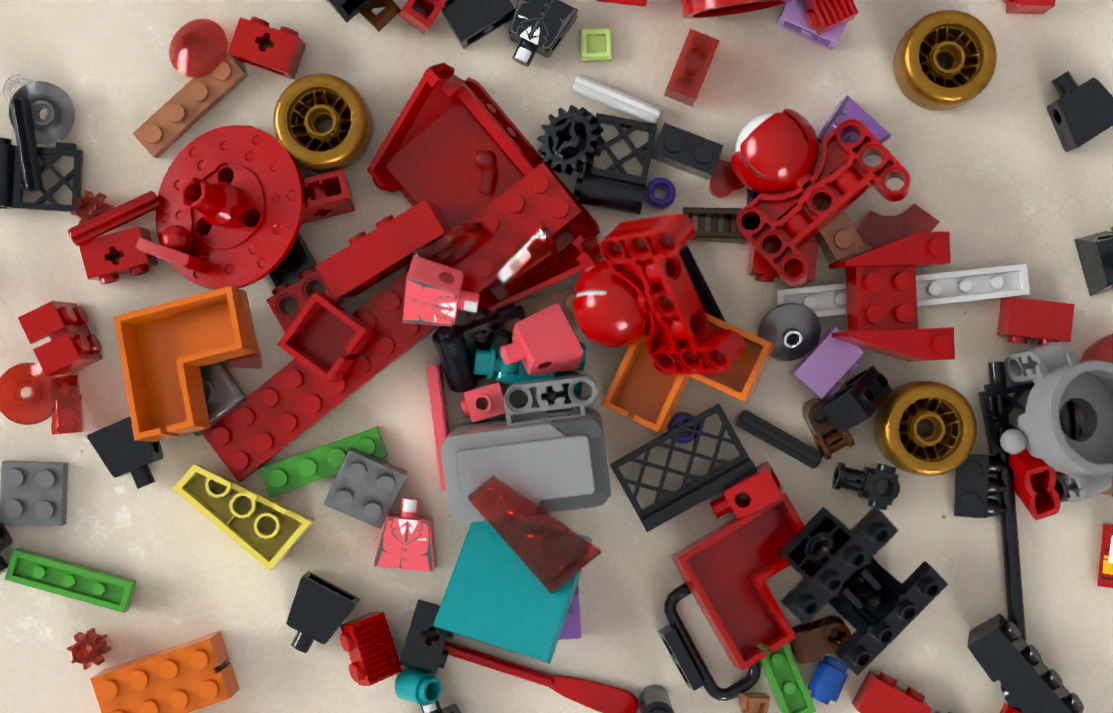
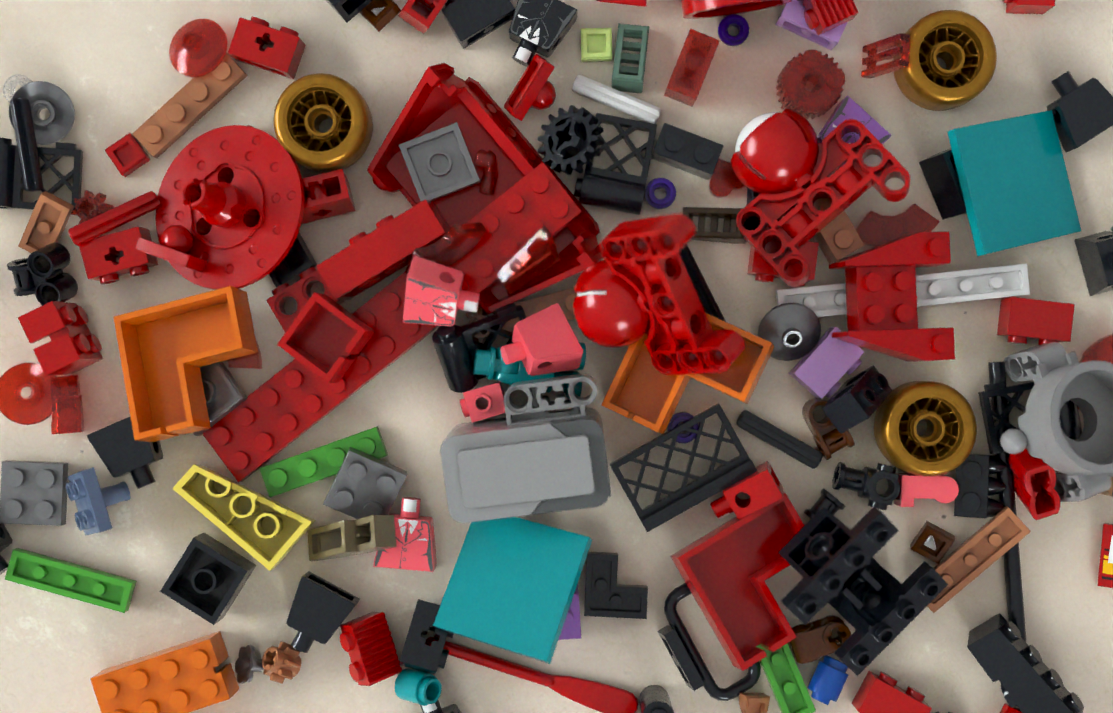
clear red gear [67,628,111,670] -> none
coral tile [426,365,450,491] -> none
clear red wing [467,475,602,594] -> none
none -> black piece [7,242,78,306]
none -> nougat plate [18,191,74,253]
none -> sand blue plate [66,467,130,536]
none -> red tile [105,133,151,177]
none -> black brick [160,533,256,625]
none -> flat silver plant [235,645,263,684]
none -> nougat gear [262,641,301,684]
none -> dark tan slope [308,515,396,561]
none -> flat silver plate [399,122,480,202]
none -> red tile [504,54,556,121]
none -> black plate [584,552,648,619]
none -> sand green slope [612,23,649,93]
none -> dark purple plate [718,14,749,46]
none -> clear red brick [776,49,845,119]
none -> black bush [804,488,846,519]
none -> clear red tile [861,33,910,79]
none -> coral leg [894,473,959,507]
none -> reddish brown tile [910,521,955,564]
none -> black brick [919,148,967,220]
none -> nougat plate [927,506,1031,613]
none -> teal tile [947,110,1081,256]

